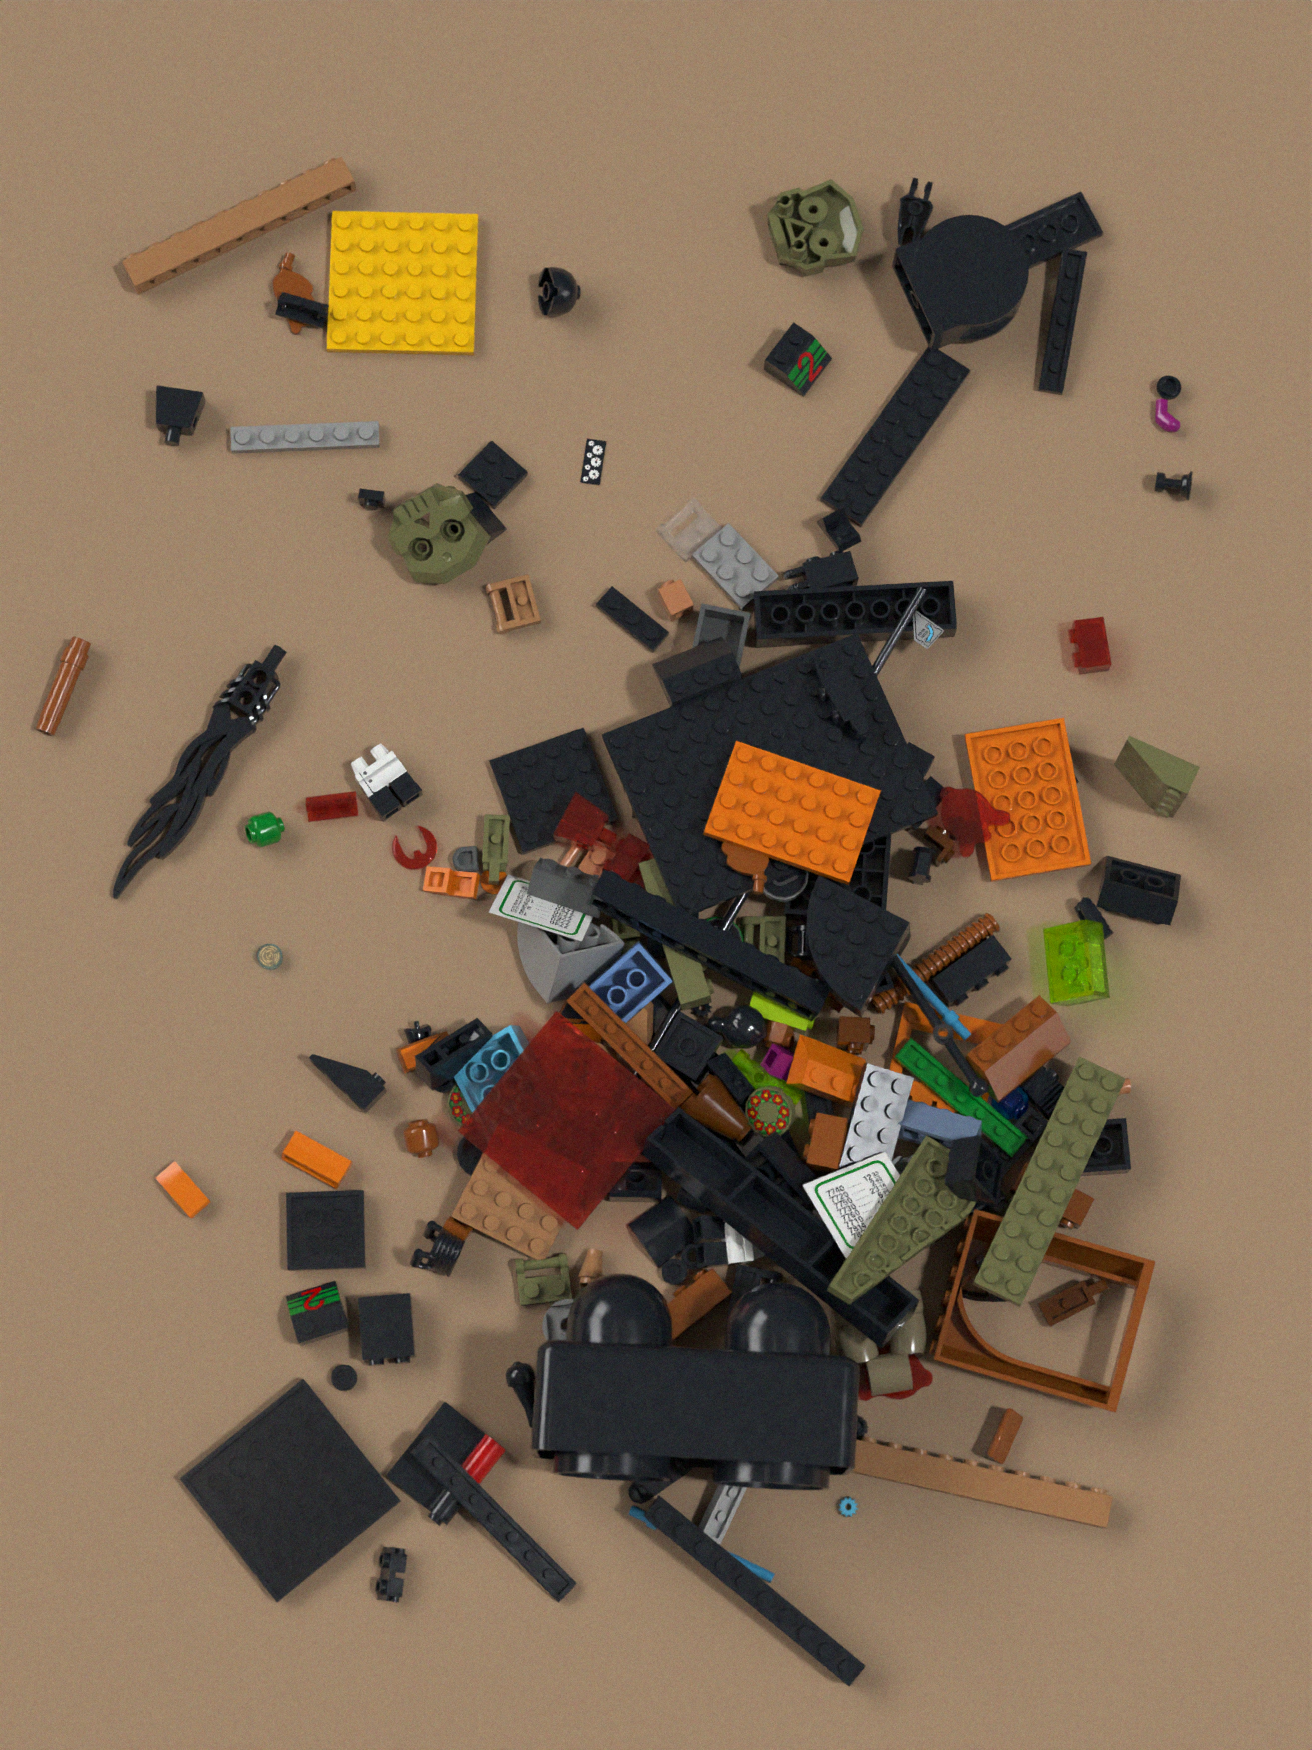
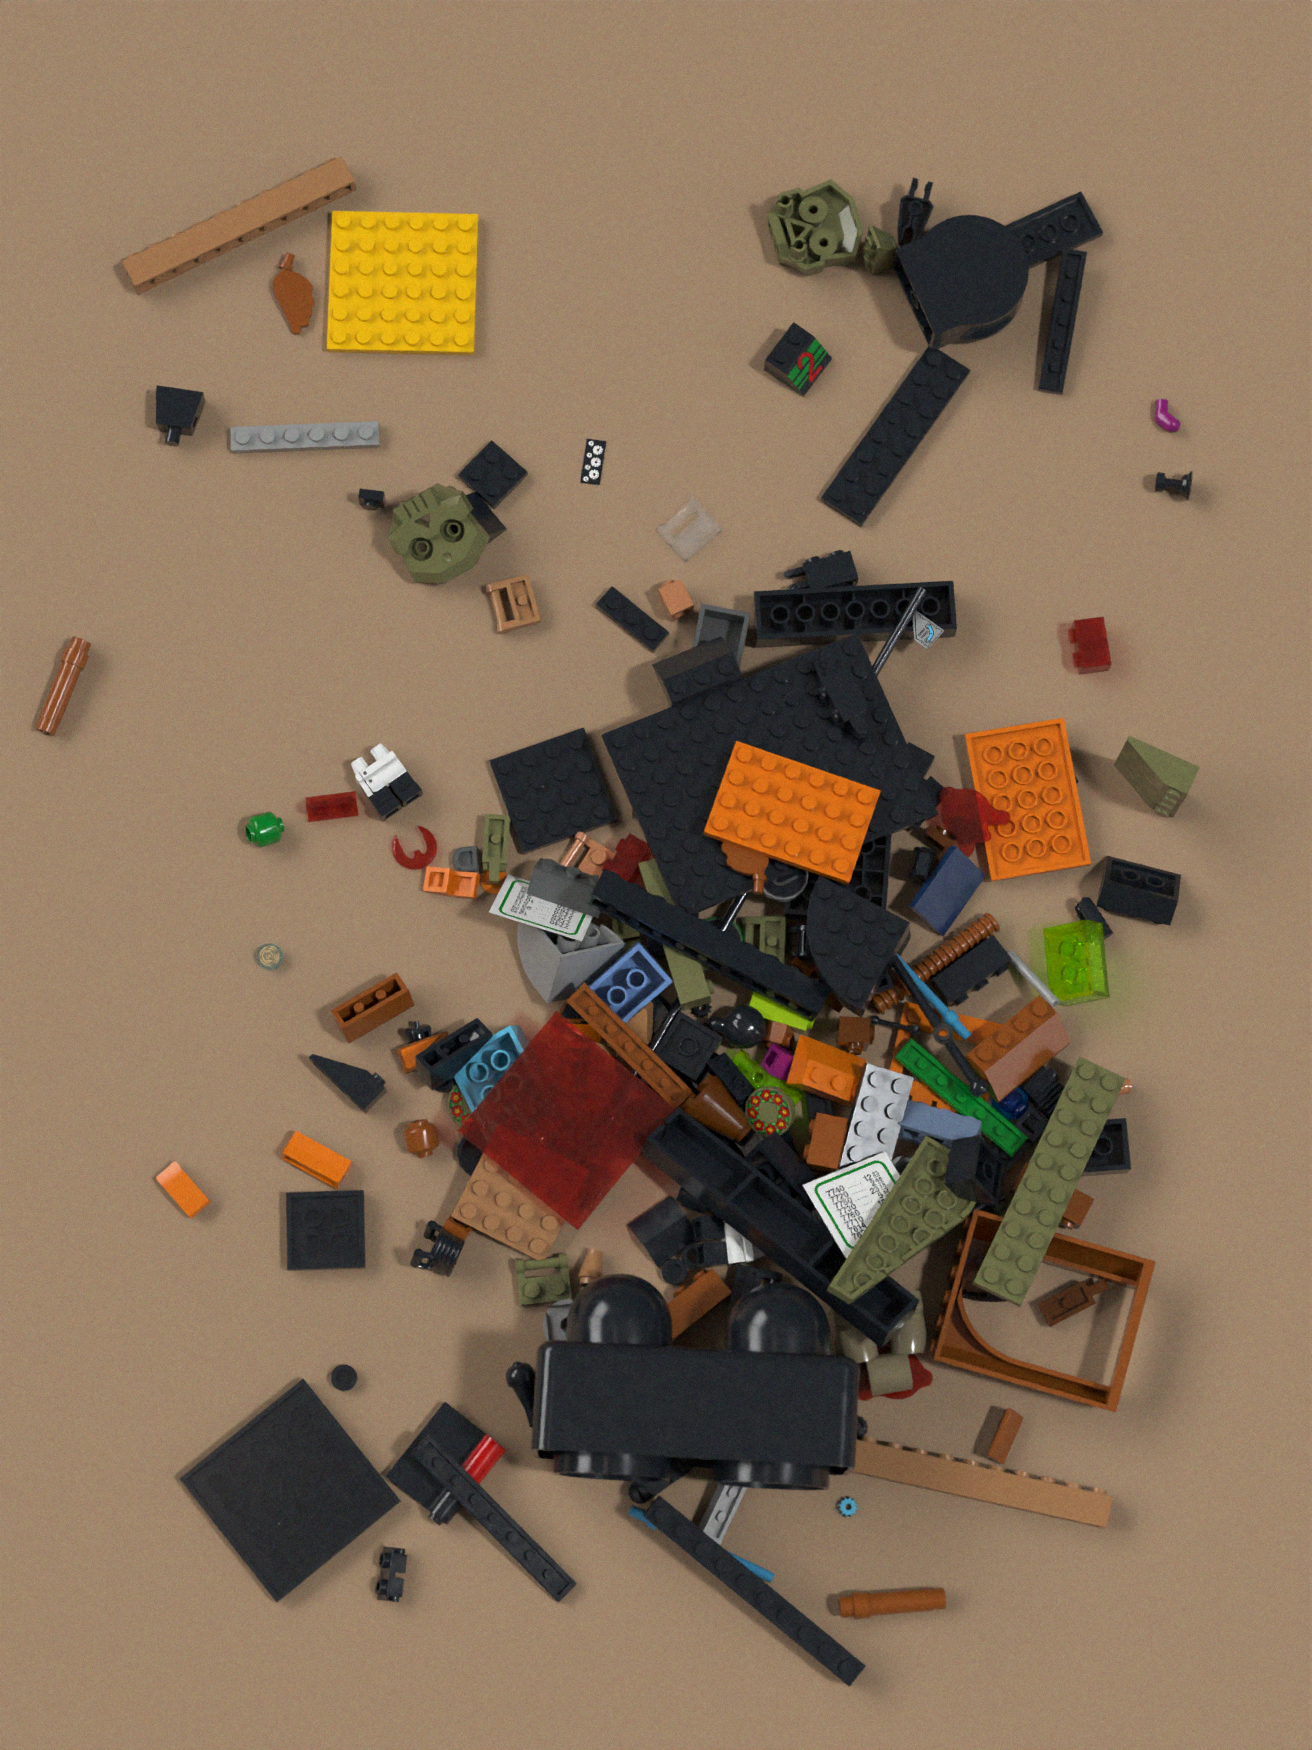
black piece [113,645,287,899] -> none
black hinge [275,292,329,329] -> none
black slope [286,1281,350,1346] -> none
black brick [358,1293,416,1366] -> none
black cylinder [538,267,581,316] -> none
clear red torso [553,792,618,851] -> none
black slope [610,1161,662,1203] -> none
light grey plate [692,523,779,610] -> none
black slope [817,507,862,553] -> none
black plate [1156,375,1181,400] -> none
none -> dark orange brick [331,972,415,1044]
none -> dark orange piece [839,1588,946,1619]
none -> olive slope [862,226,898,276]
none -> black hinge [870,1015,921,1036]
none -> dark blue tile [909,845,986,936]
none -> light grey piece [1007,950,1060,1008]

